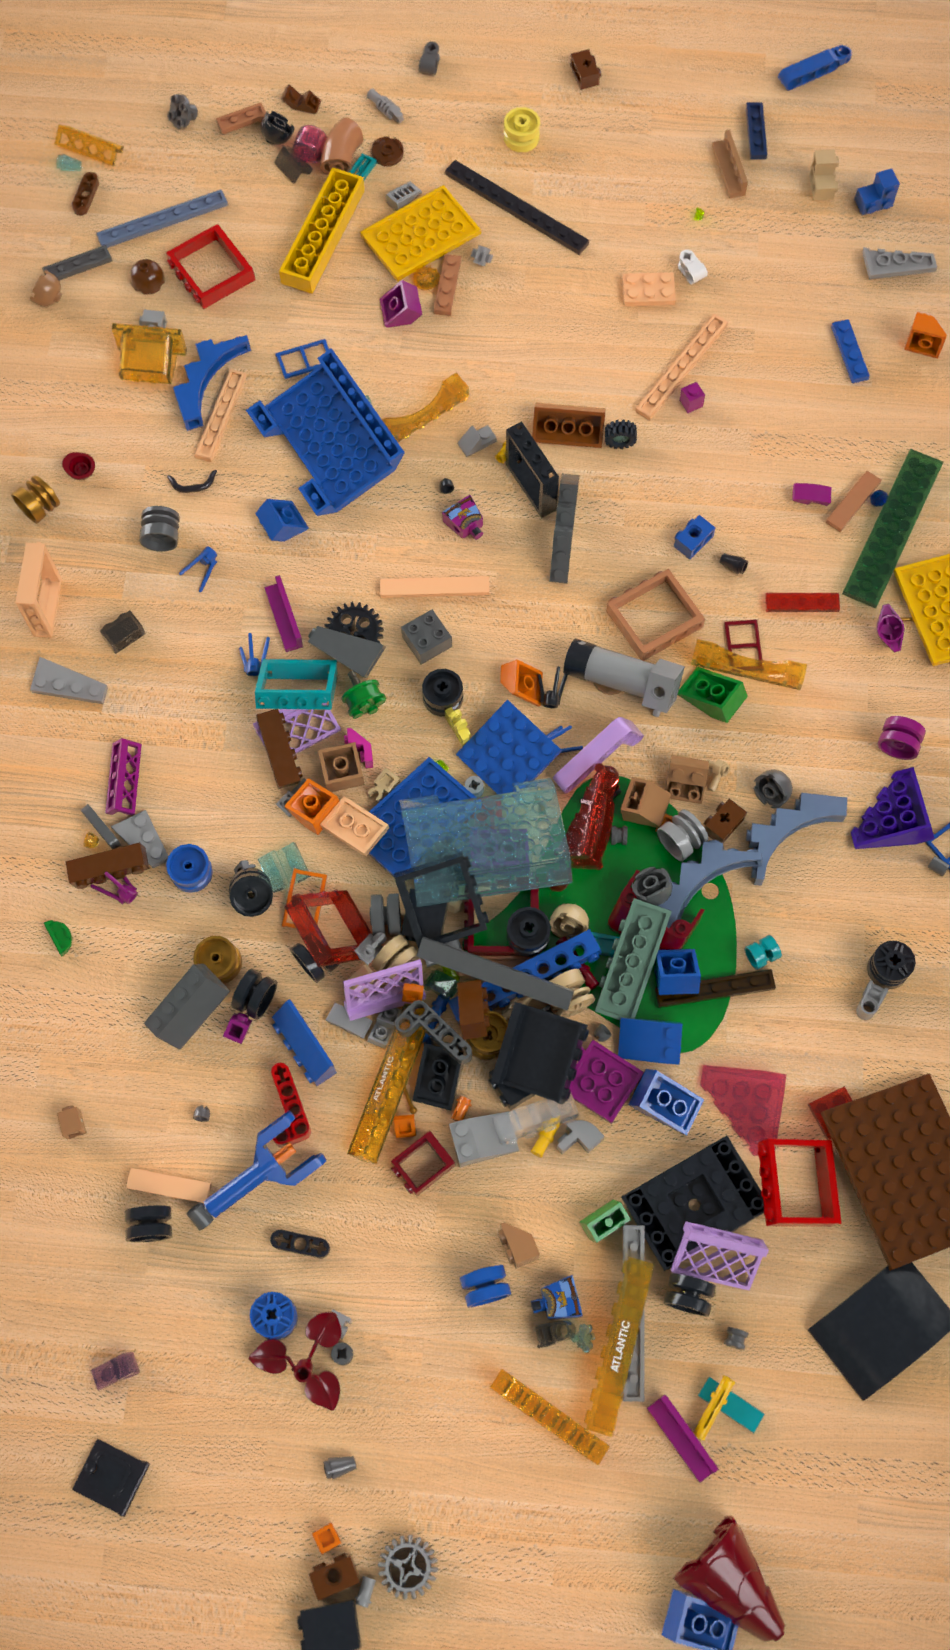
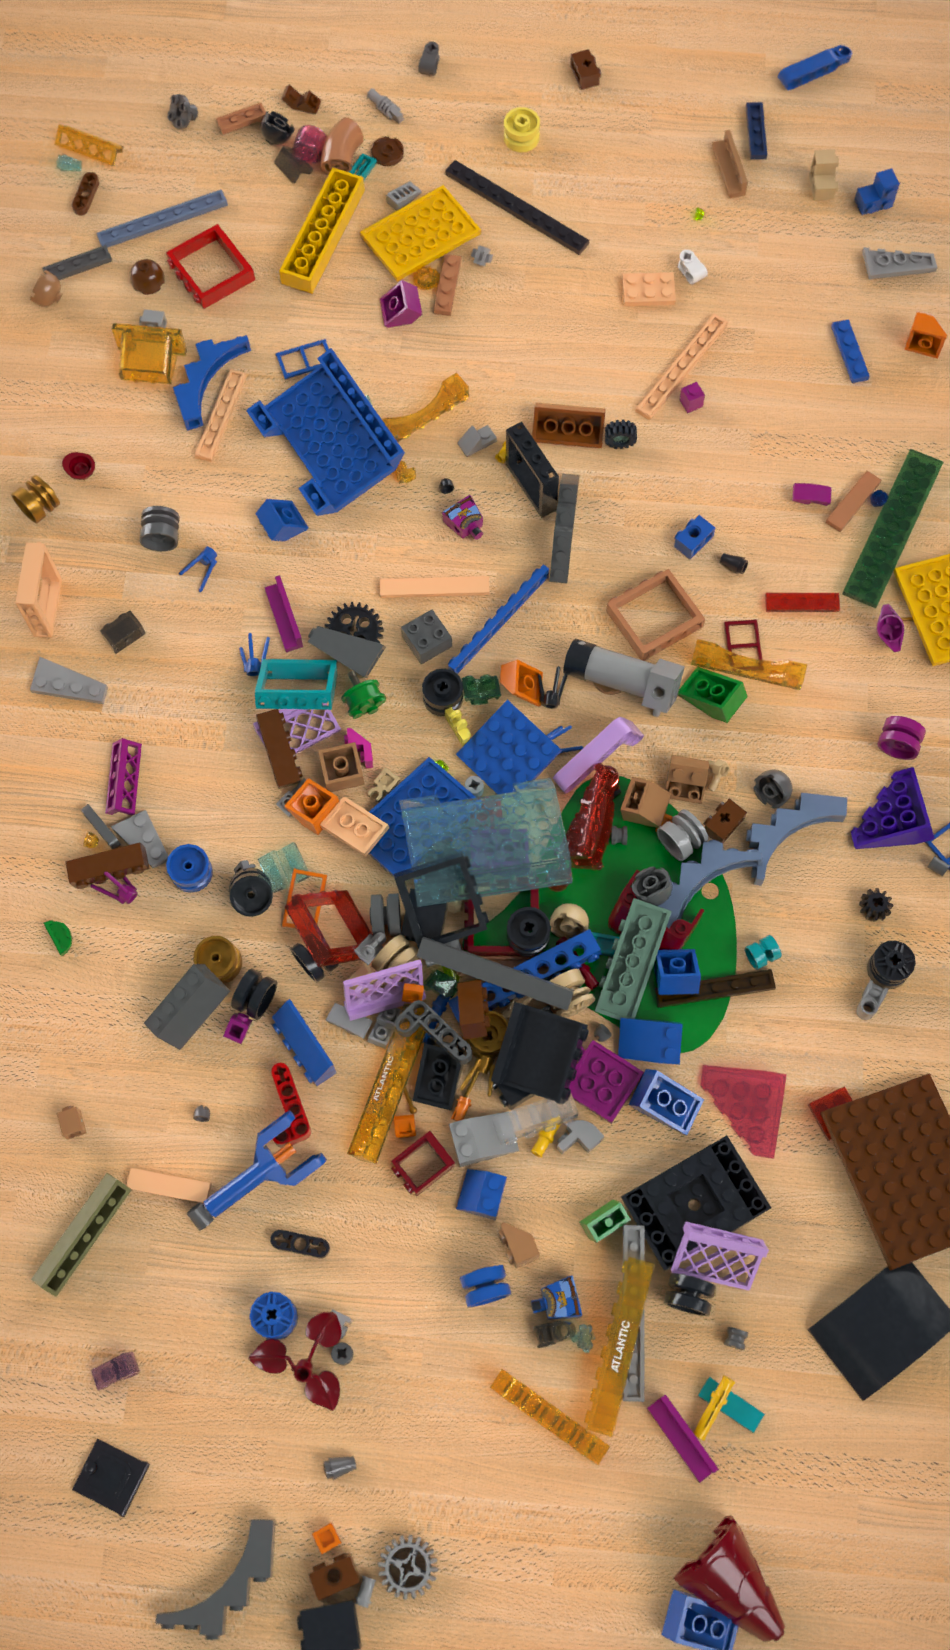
black wheel [125,1205,172,1243] -> none
black animal [167,470,217,493] -> none
red window [757,1138,842,1227] -> none
none -> olive brick [31,1173,132,1297]
none -> dark grey arch [155,1519,276,1640]
none -> clear yellow bracket [395,461,416,484]
none -> blue plate [448,564,549,674]
none -> blue slope [456,1169,507,1221]
none -> pearl gold plant [460,1054,495,1098]
none -> clear green cylinder [461,674,501,705]
none -> black gear [859,888,893,922]

